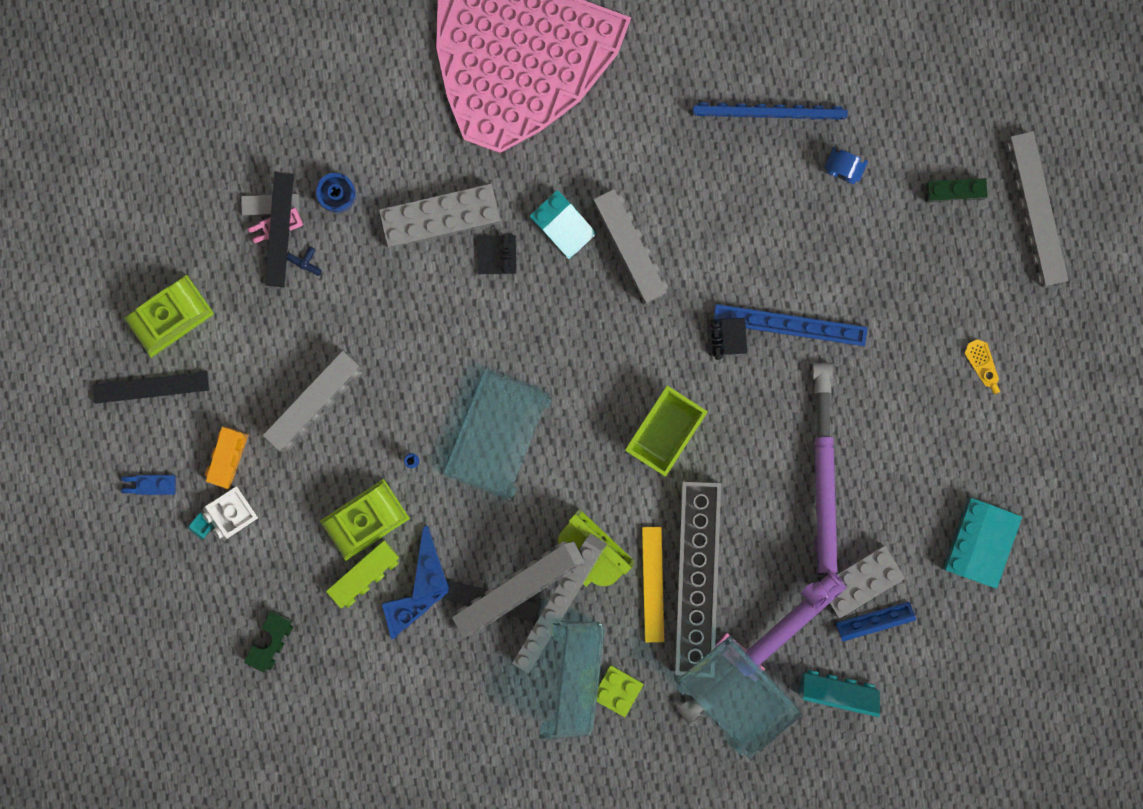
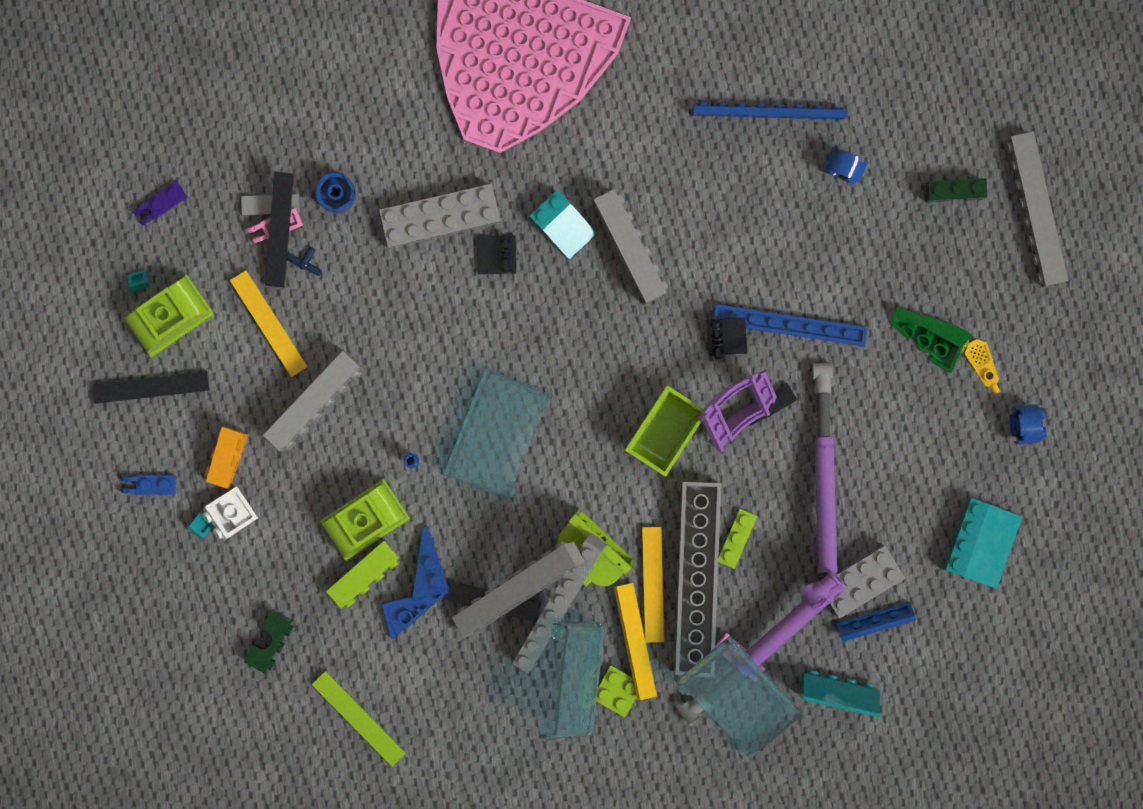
none -> teal plate [127,270,149,292]
none -> dark purple hinge [133,181,188,226]
none -> yellow tile [230,270,308,377]
none -> lime tile [312,671,406,767]
none -> yellow tile [614,583,657,701]
none -> medium lavender wedge [696,371,776,453]
none -> lime plate [718,508,757,569]
none -> black hinge [750,383,797,426]
none -> green wedge [890,307,972,373]
none -> blue brick [1009,404,1047,445]

